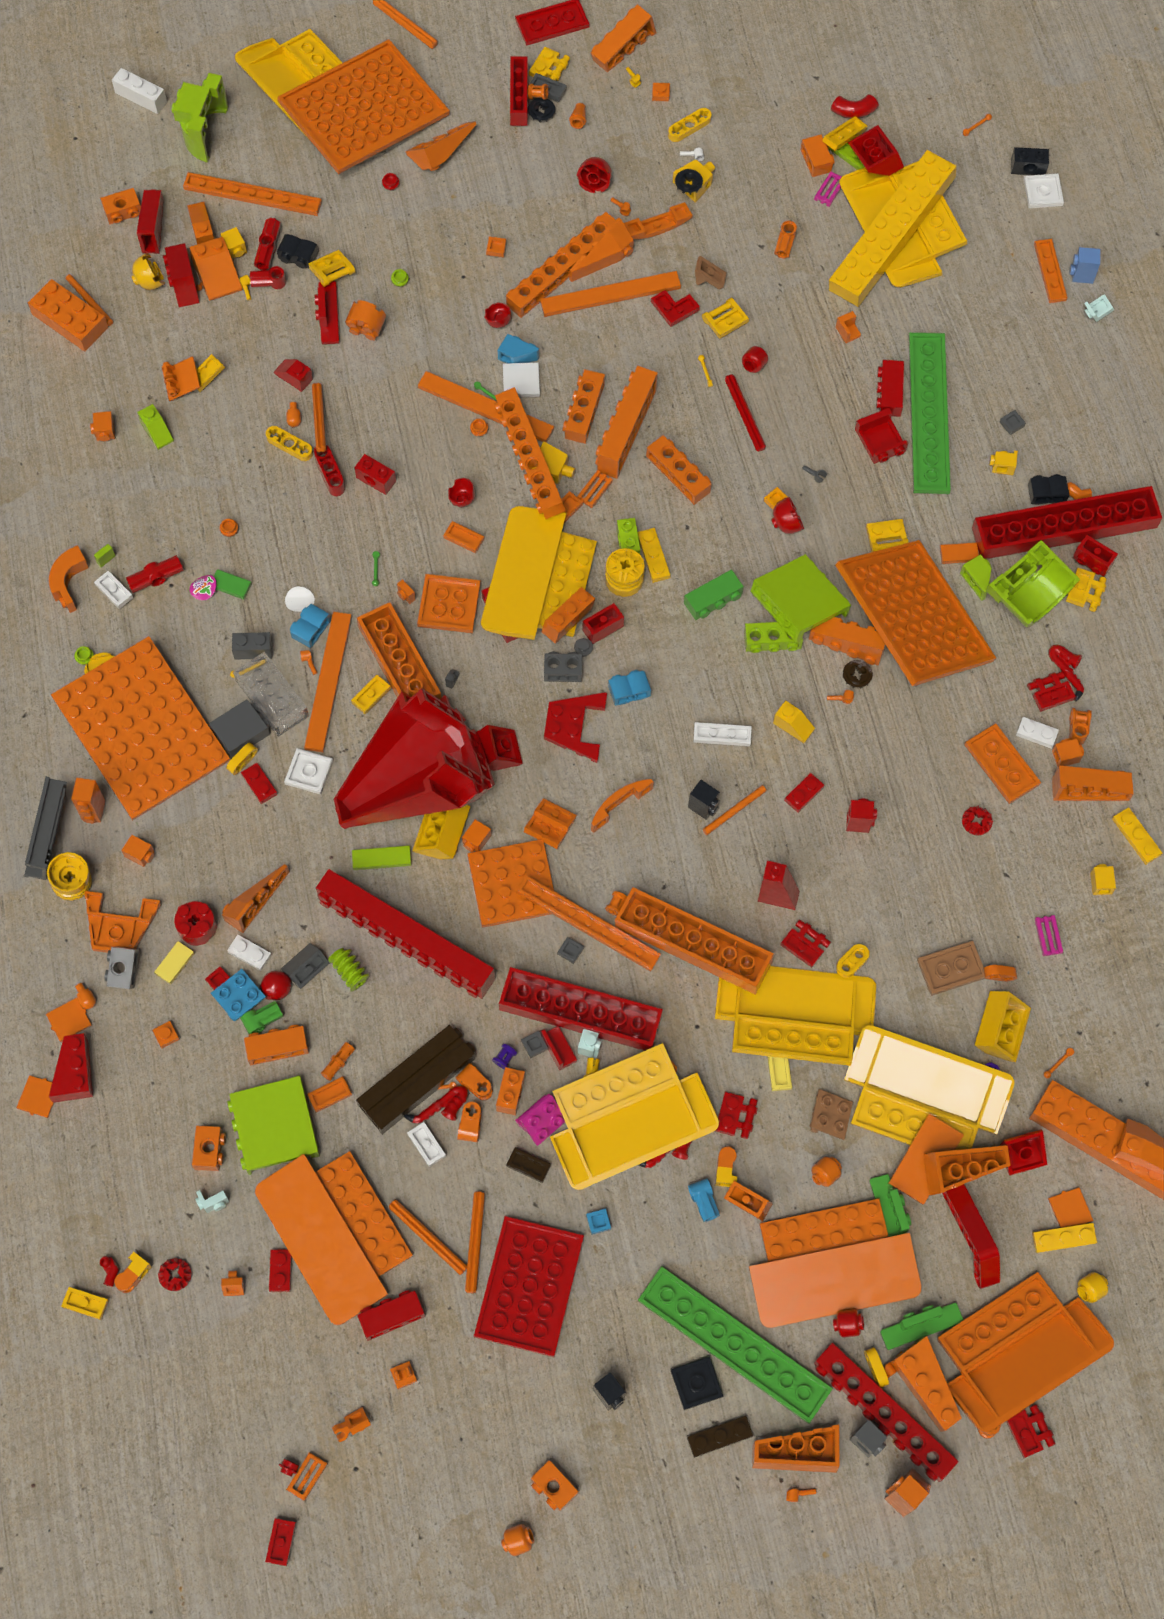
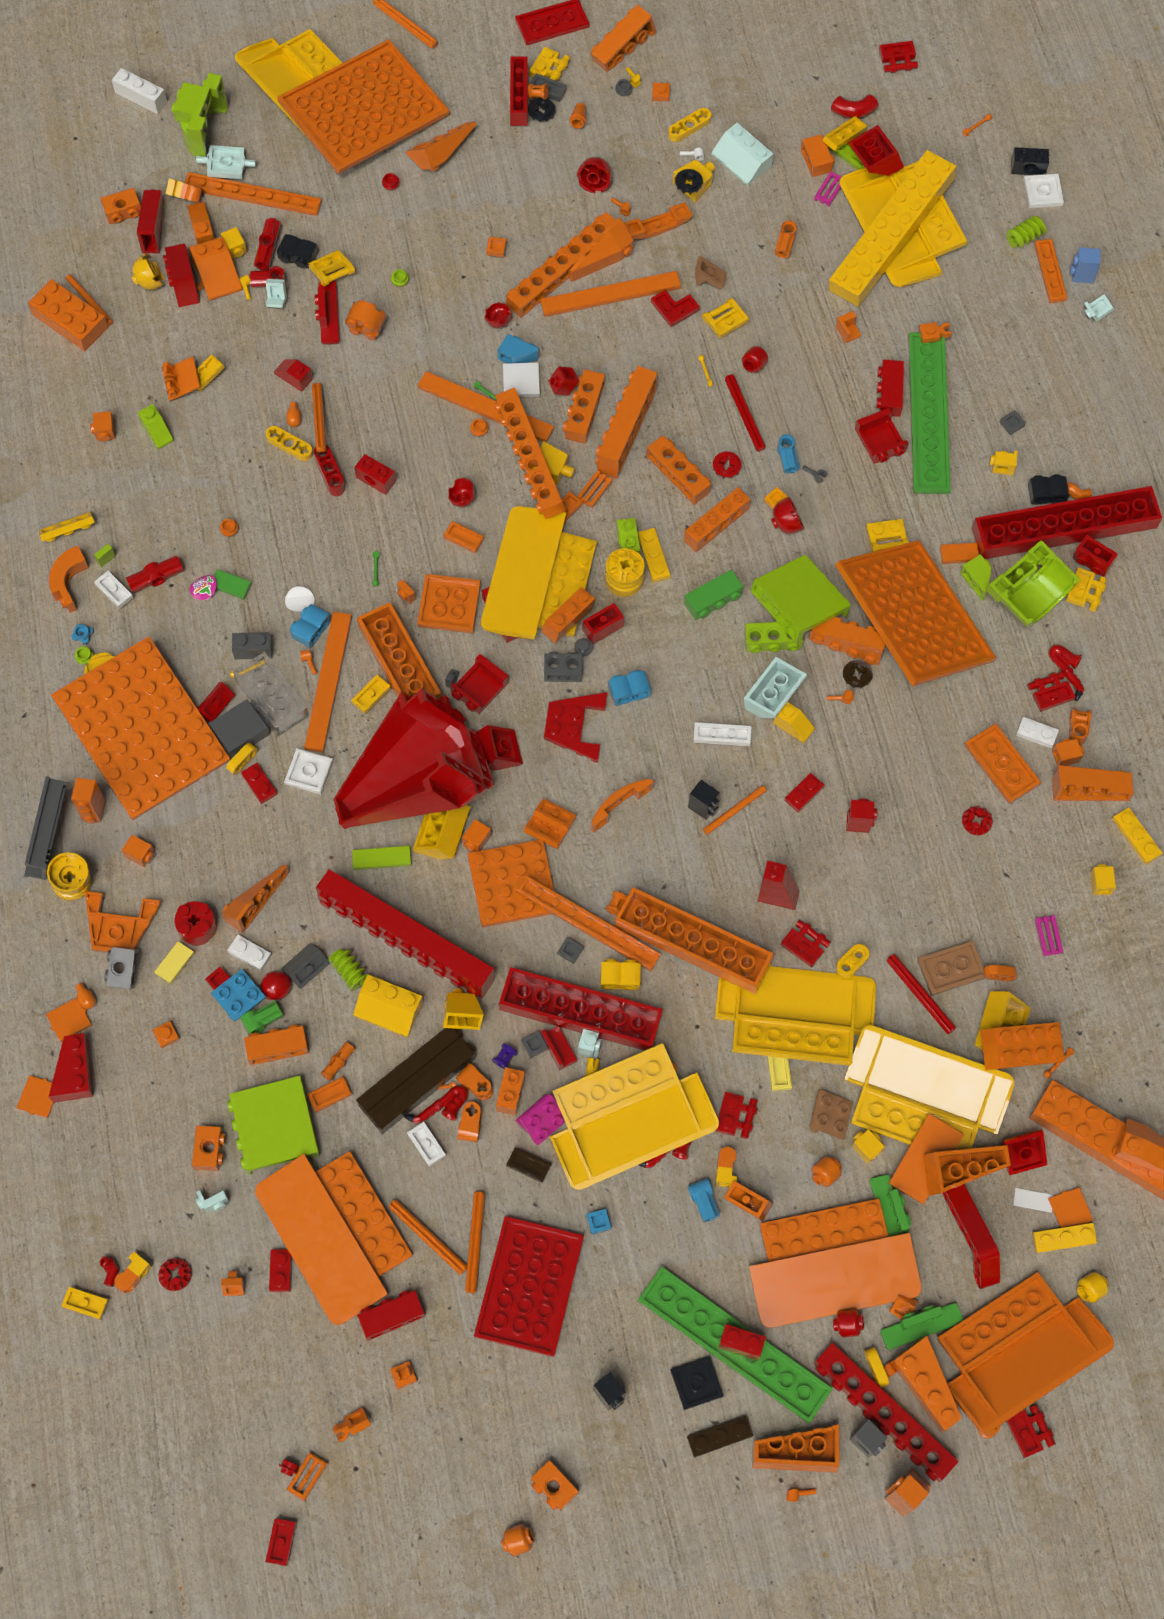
none -> yellow plate [38,512,95,542]
none -> dark azure plate [71,624,93,644]
none -> leg [166,178,202,202]
none -> light aqua plate [196,145,256,179]
none -> red plate [197,682,235,722]
none -> light aqua bracket [266,279,287,308]
none -> yellow slope [353,975,423,1038]
none -> yellow torso [443,988,484,1030]
none -> red panel [450,654,509,715]
none -> red brick [548,366,579,396]
none -> yellow brick [600,959,641,990]
none -> dark grey plate [615,79,632,96]
none -> orange brick [684,487,751,553]
none -> light aqua slope [711,123,774,186]
none -> red gear [713,451,742,479]
none -> red brick [718,1324,766,1361]
none -> light aqua slope [744,657,807,718]
none -> dark azure piece [777,434,800,474]
none -> yellow brick [852,1129,885,1164]
none -> red plate [879,41,918,73]
none -> red axle [886,954,956,1034]
none -> orange slope [889,1295,919,1320]
none -> orange plate [919,322,952,343]
none -> orange brick [980,1022,1065,1070]
none -> lime piece [1006,216,1047,248]
none -> white sticker [1013,1188,1054,1213]

